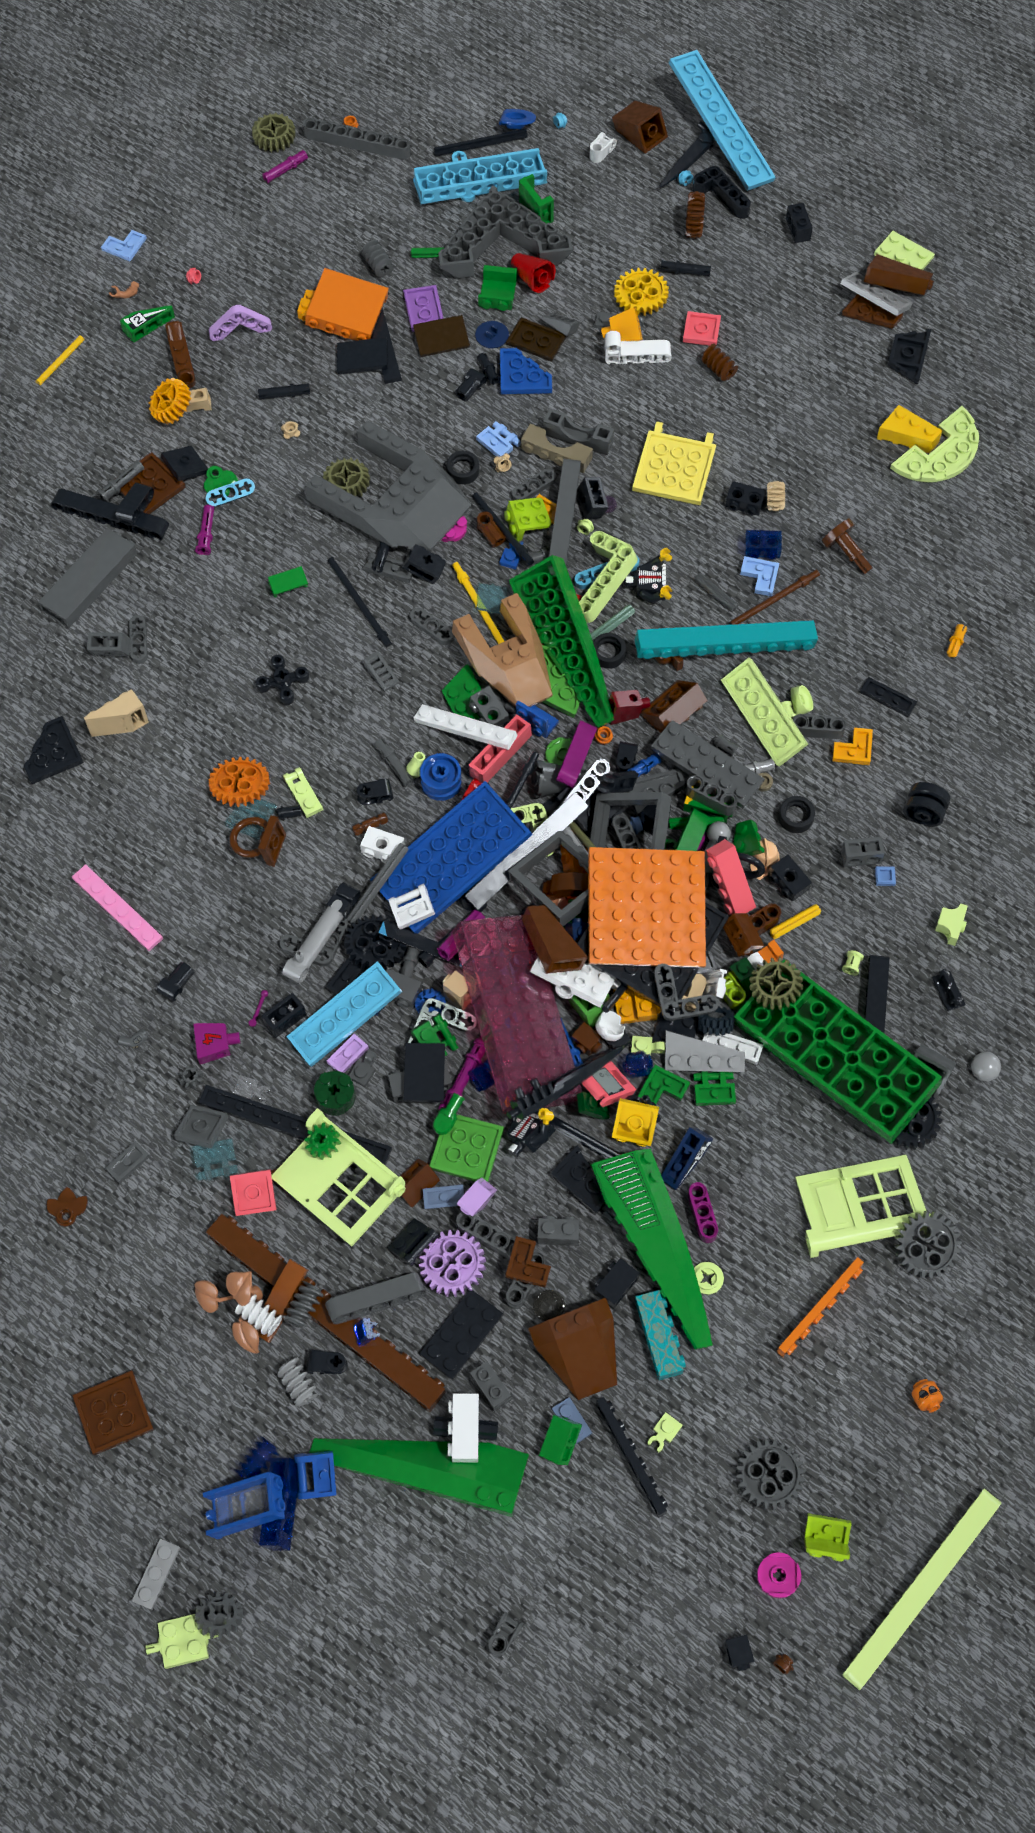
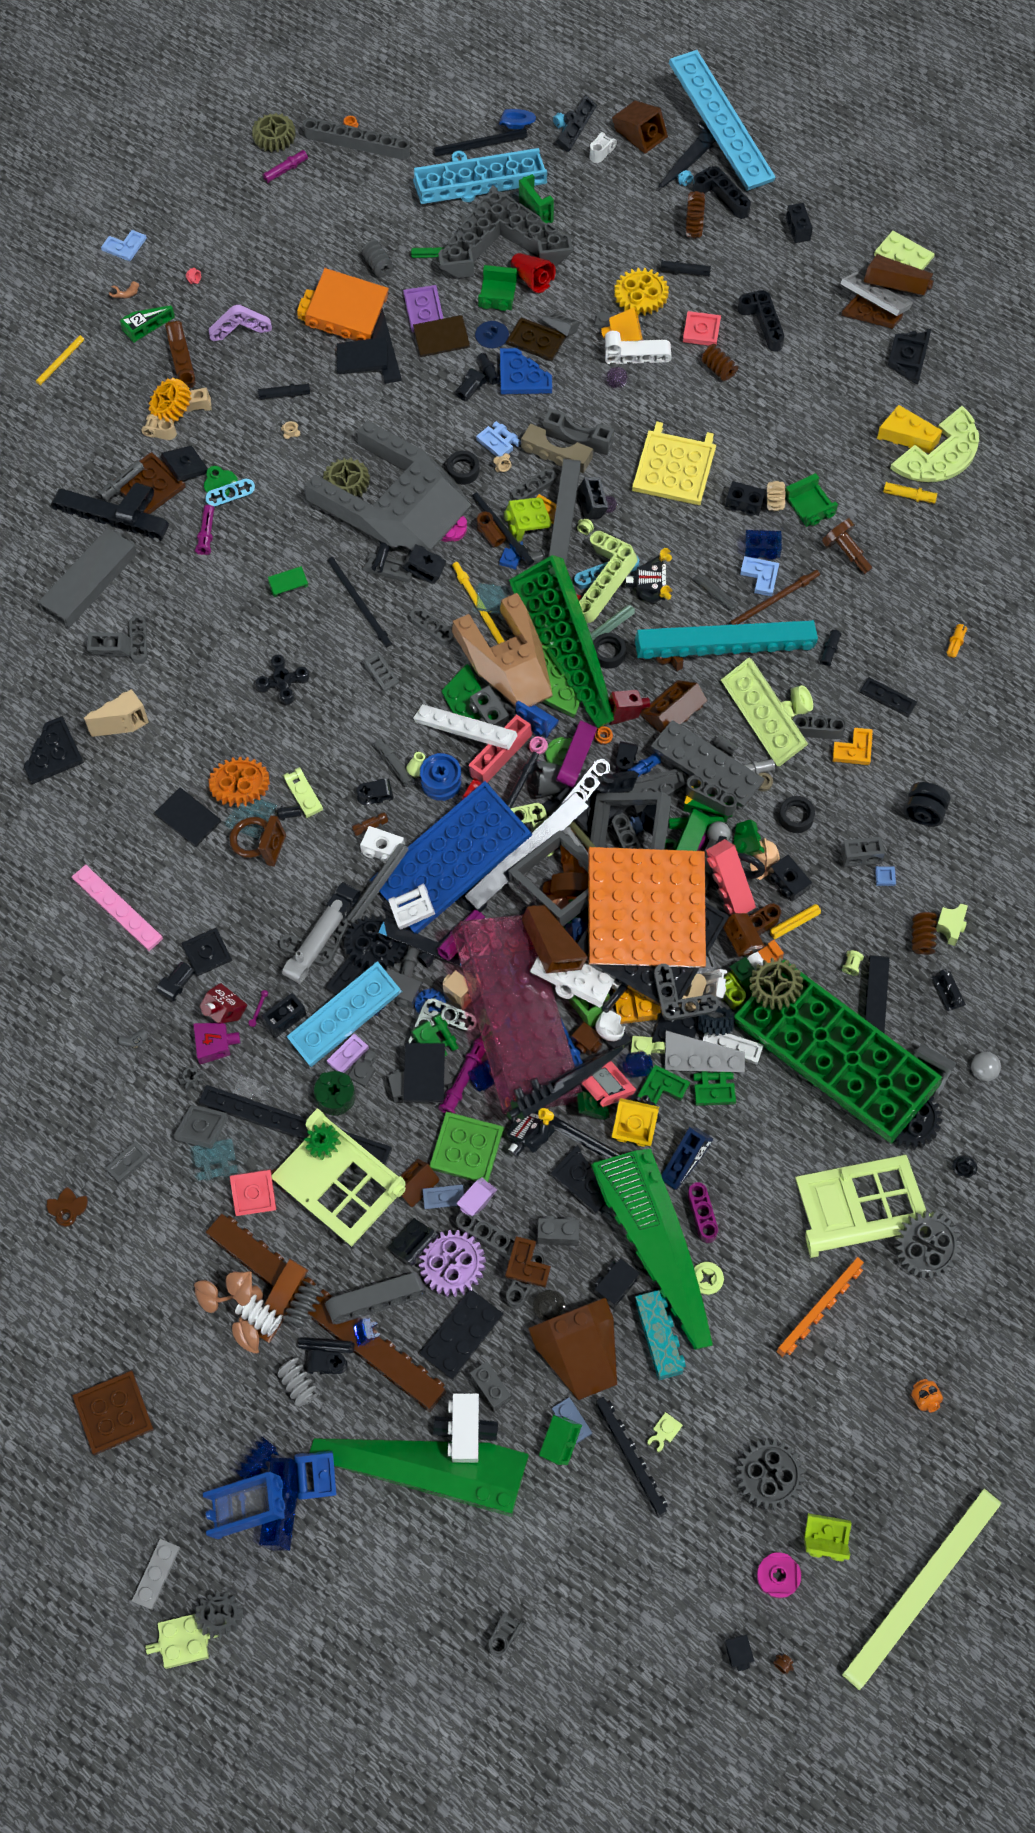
green arm [433,1093,465,1135] -> none
none -> tan piece [141,414,177,440]
none -> black tile [154,787,221,847]
none -> black tile [181,927,232,977]
none -> dark red torso [200,983,248,1024]
none -> black axle [297,1337,355,1353]
none -> bright pink plate [529,736,548,755]
none -> black hinge [556,94,597,152]
none -> clear purple gear [606,366,628,388]
none -> black beam [738,290,785,352]
none -> green panel [785,473,838,527]
none -> black pin [820,630,842,667]
none -> yellow pin [883,482,938,504]
none -> reddish brown piece [912,912,937,955]
none -> black plate [952,1155,978,1178]

